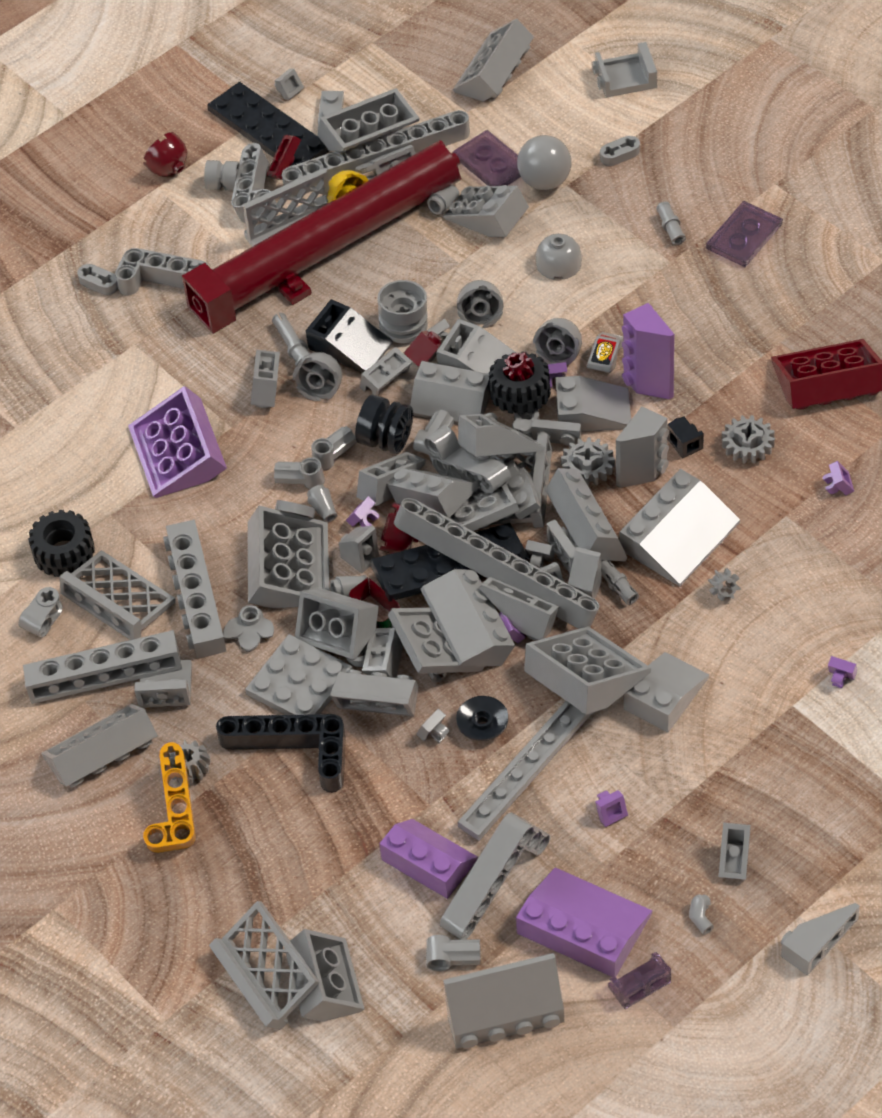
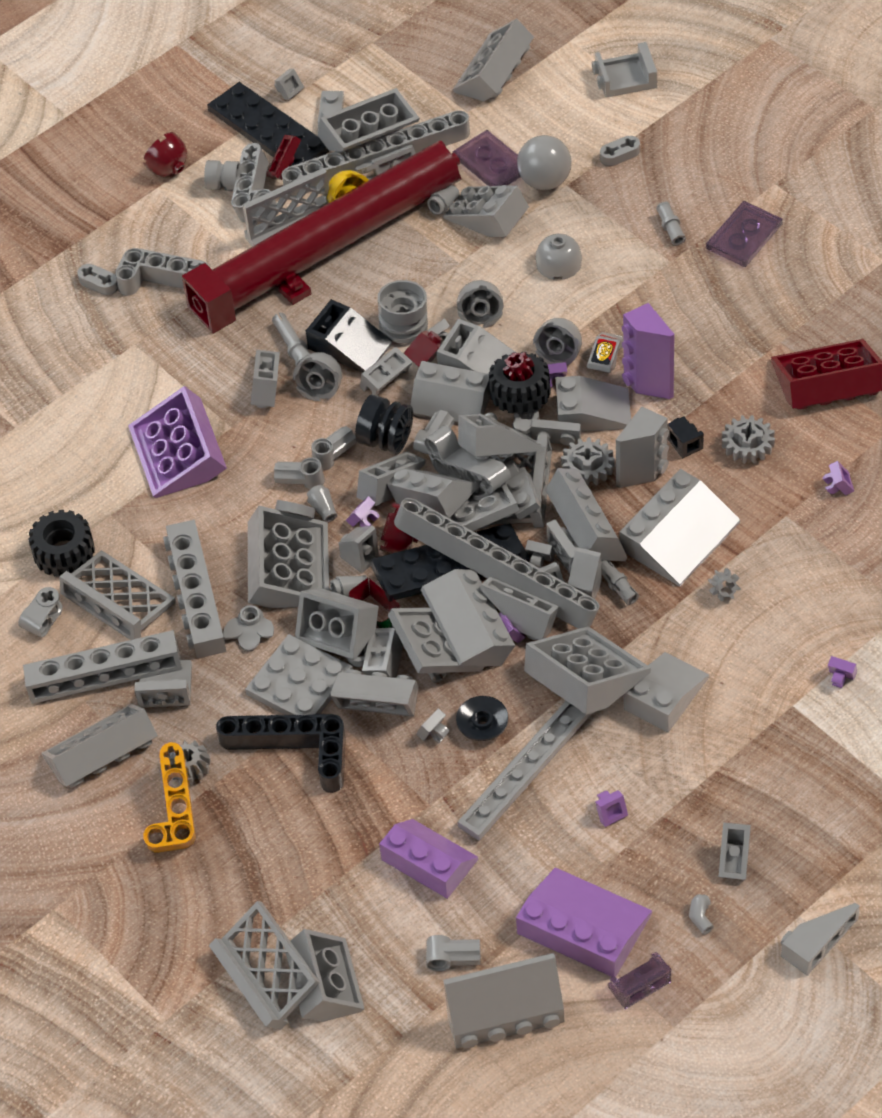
light grey beam [440,812,550,940] -> none

